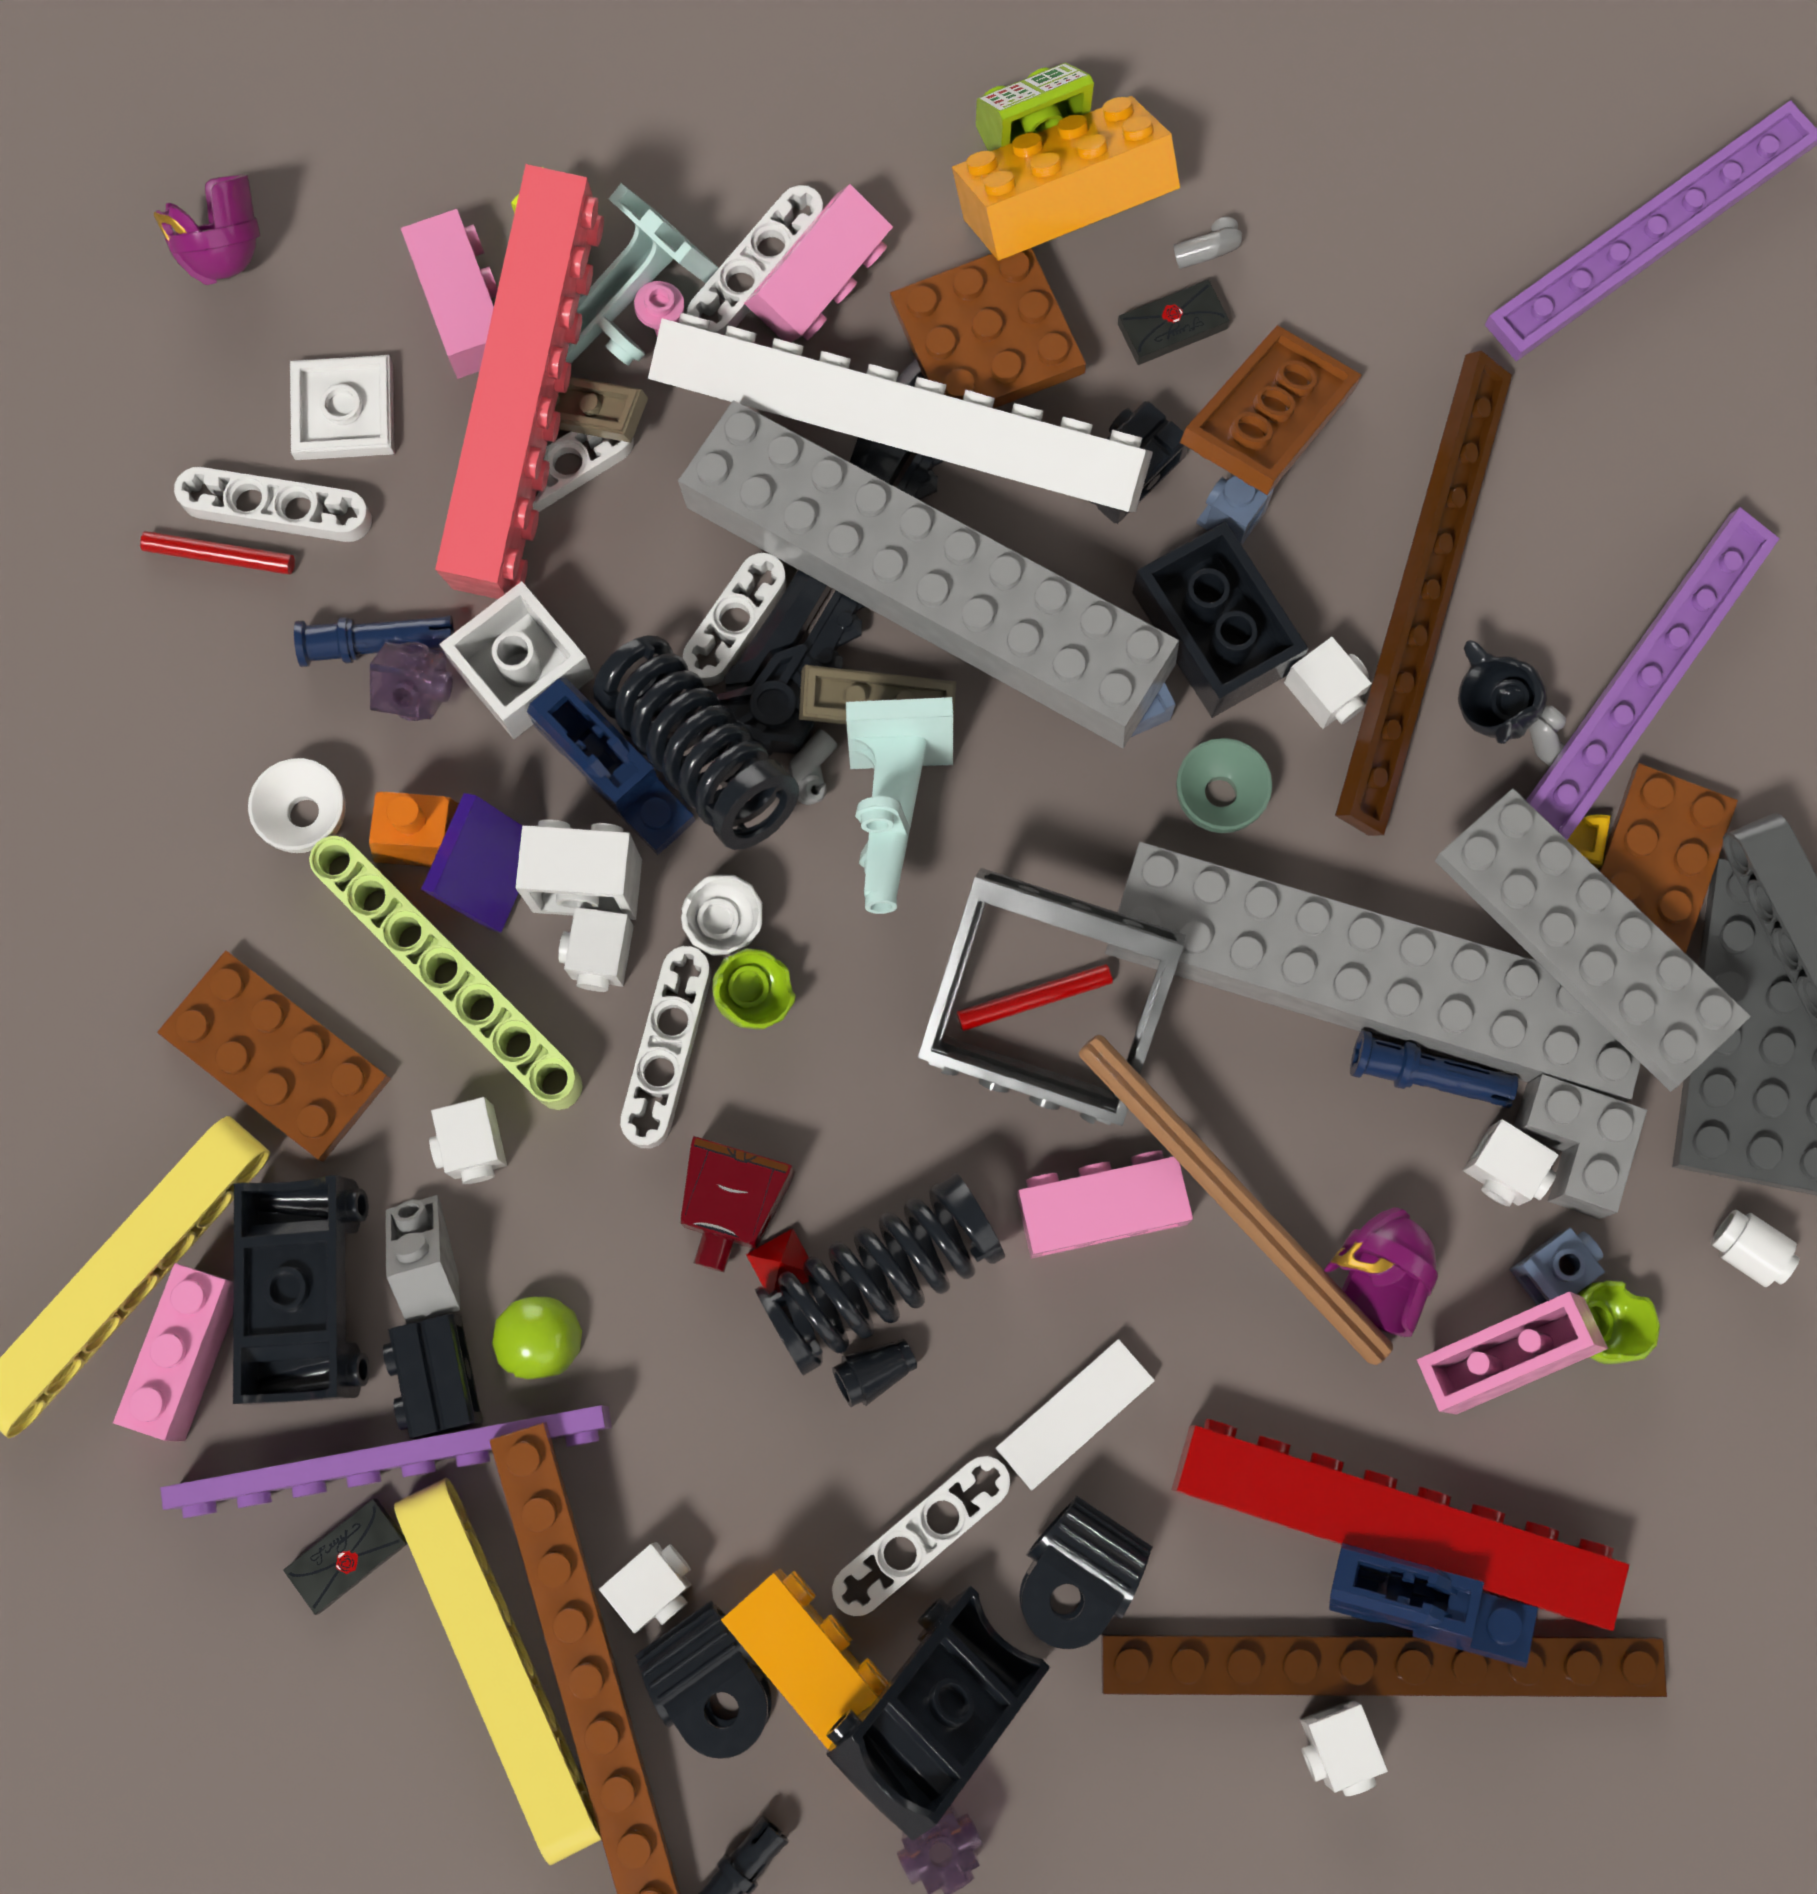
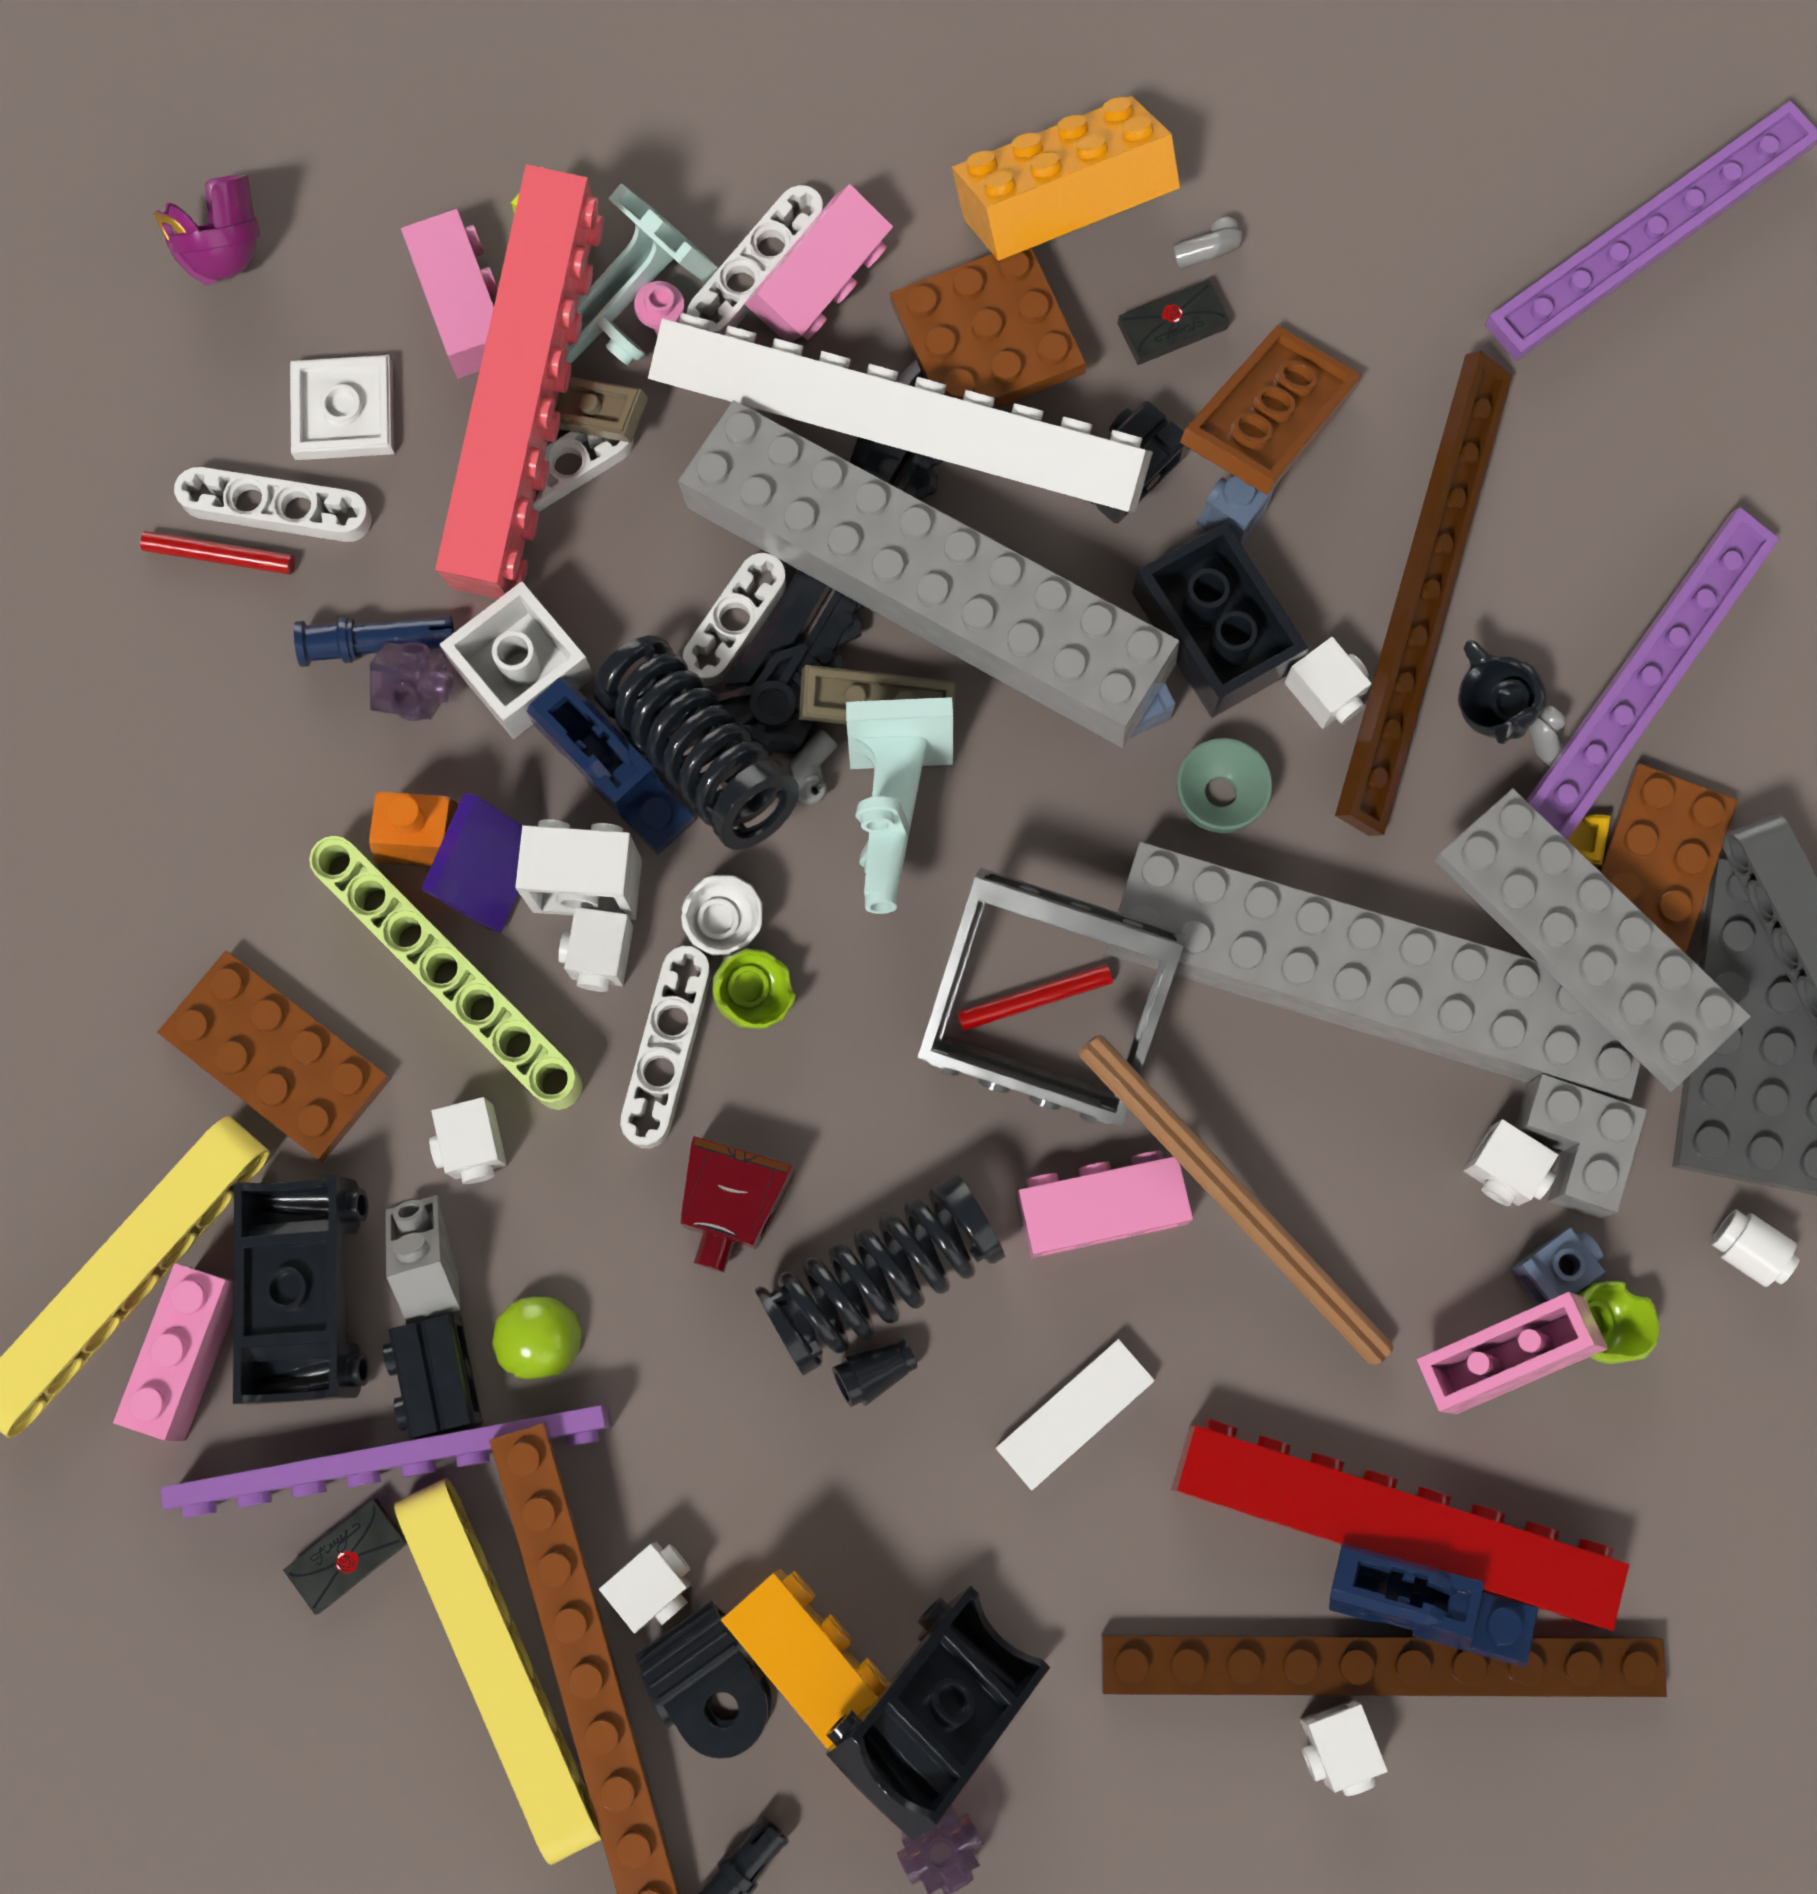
white piece [248,758,346,853] -> none
red slope [746,1228,809,1294] -> none
white beam [832,1456,1010,1616] -> none
lime slope [976,62,1094,151] -> none
black piece [1019,1496,1153,1649] -> none
magenta helmet [1324,1207,1438,1337] -> none
dark blue pin [1350,1030,1518,1109] -> none

